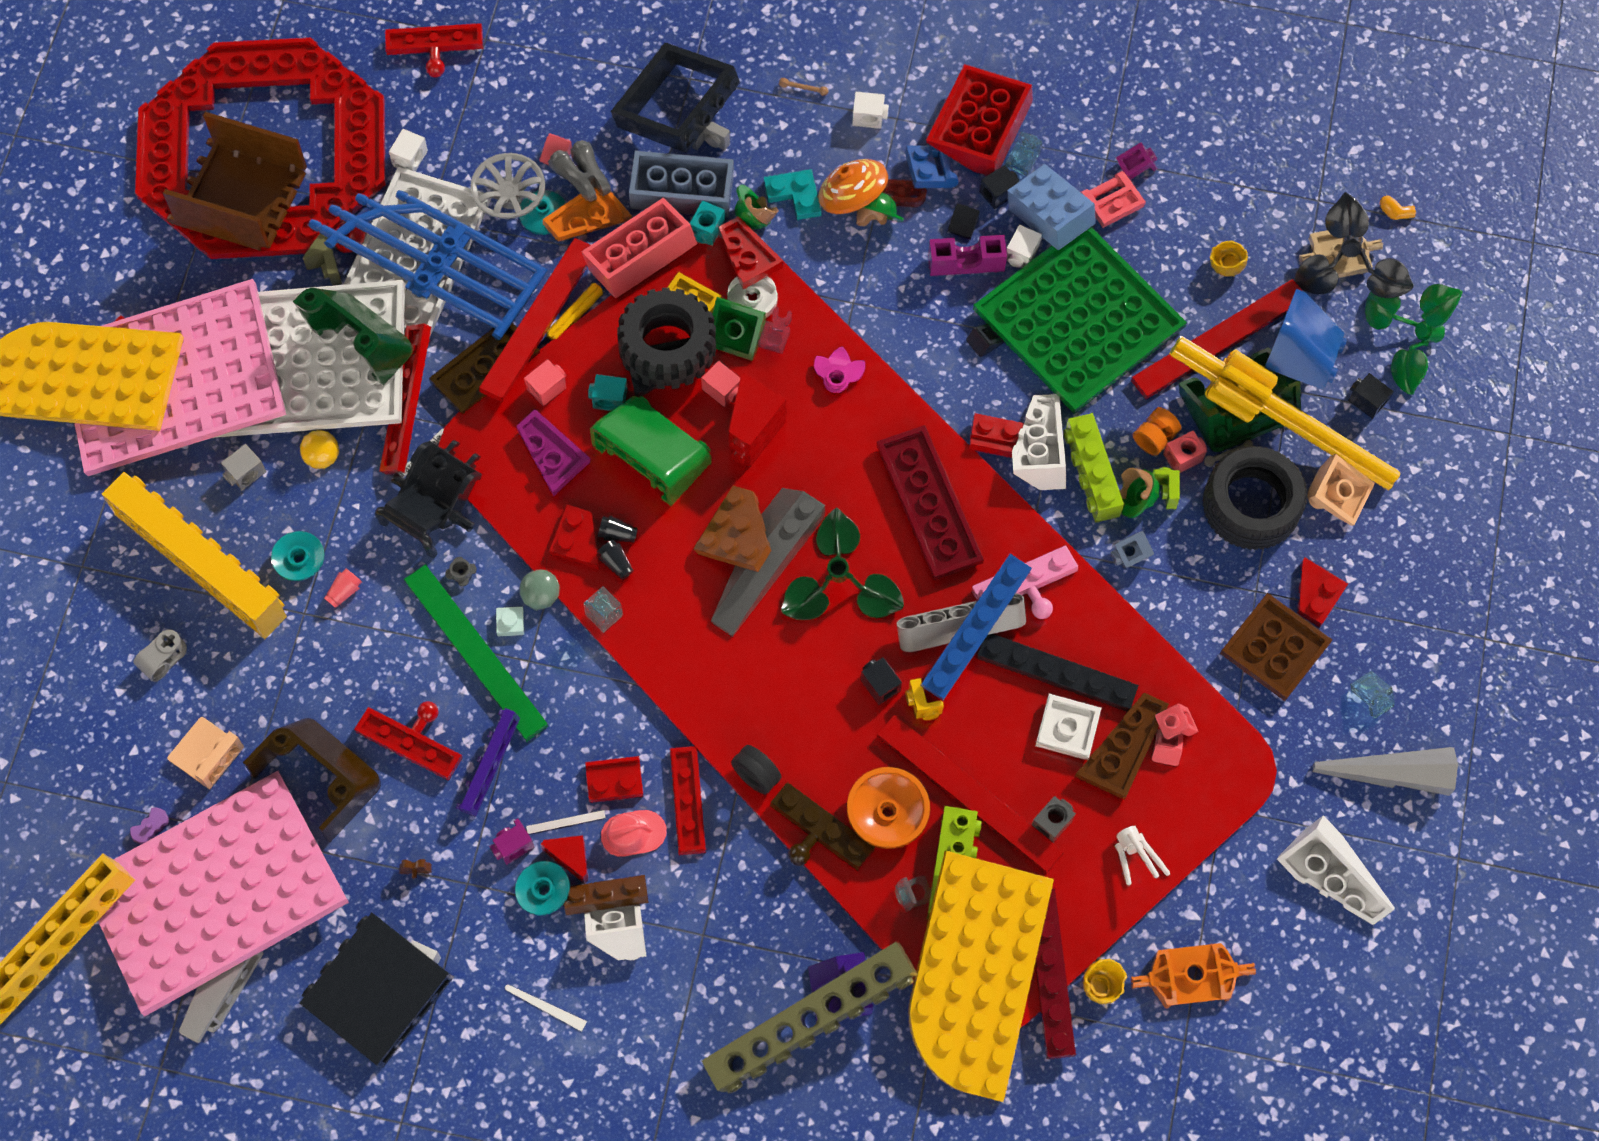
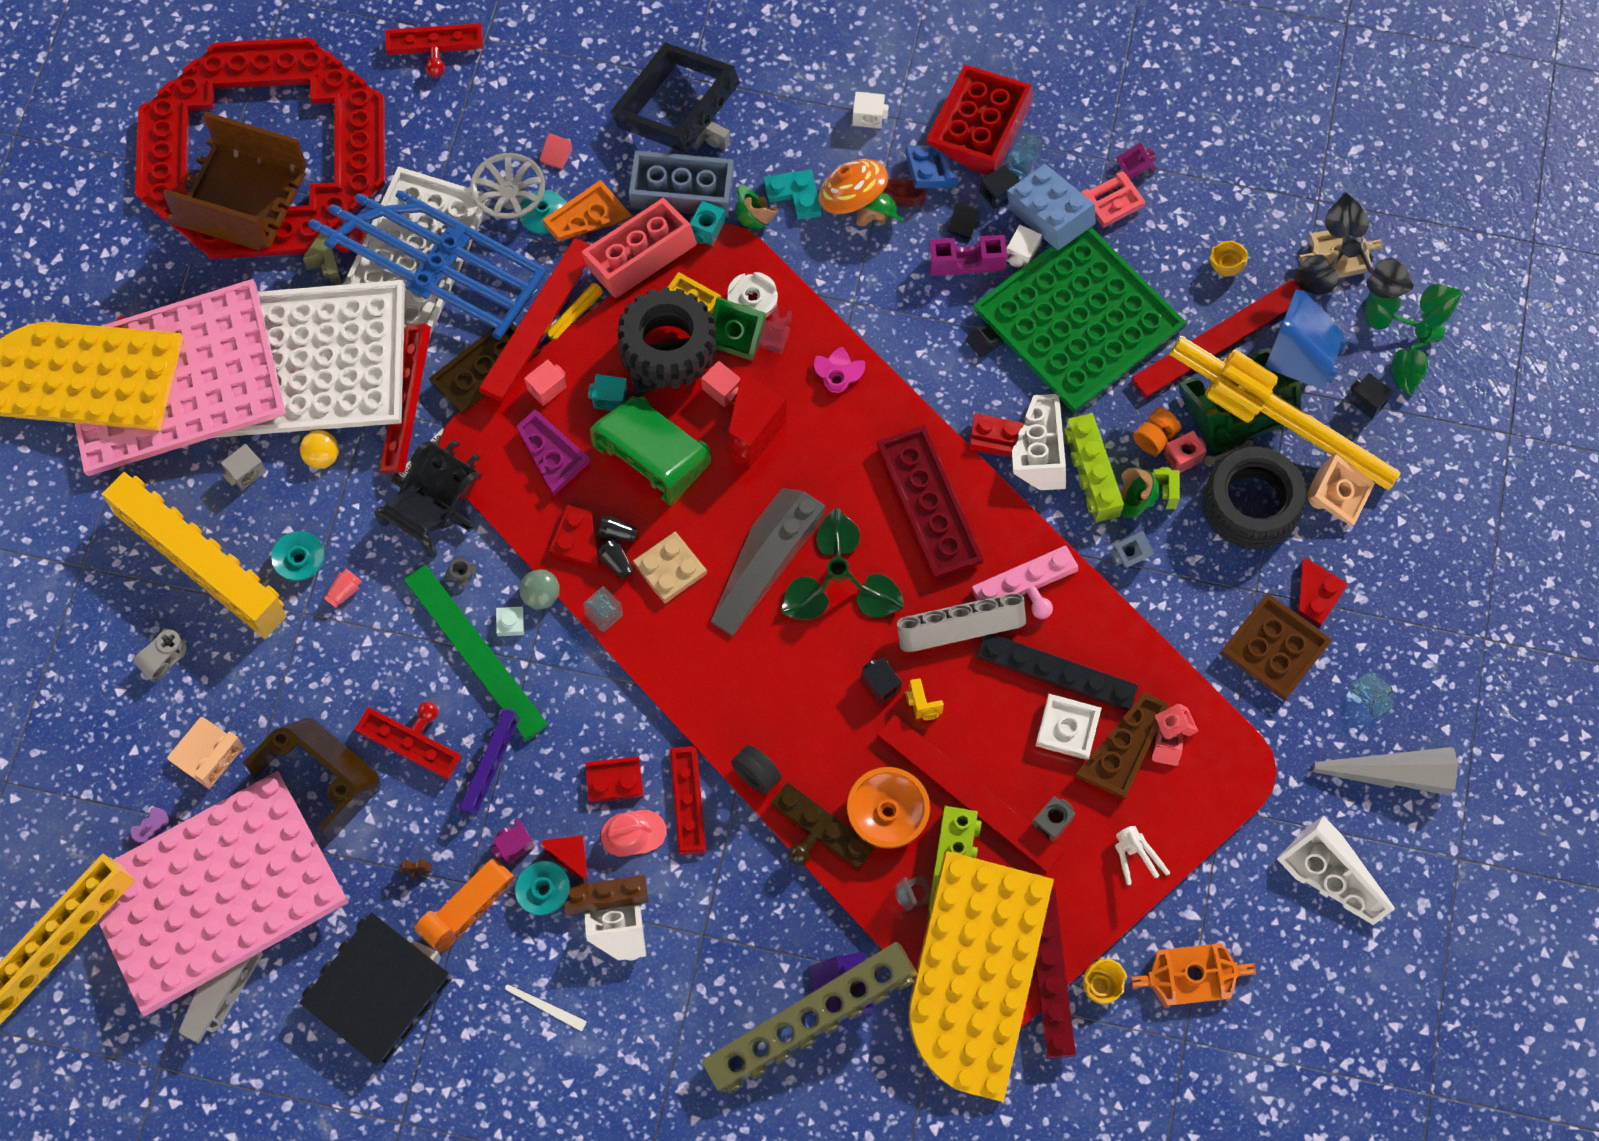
dark green windscreen [293,288,413,386] -> none
white brick [389,129,428,172] -> none
white sticker [526,810,606,834] -> none
dark grey piece [548,140,611,202] -> none
dark orange plate [694,486,771,572] -> none
red wing [718,216,784,290] -> none
medium nougat hinge [779,78,829,96] -> none
blue plate [921,554,1032,701] -> none
light orange arm [1379,196,1416,220] -> none
none -> orange beam [414,858,515,955]
none -> tan plate [633,532,707,604]

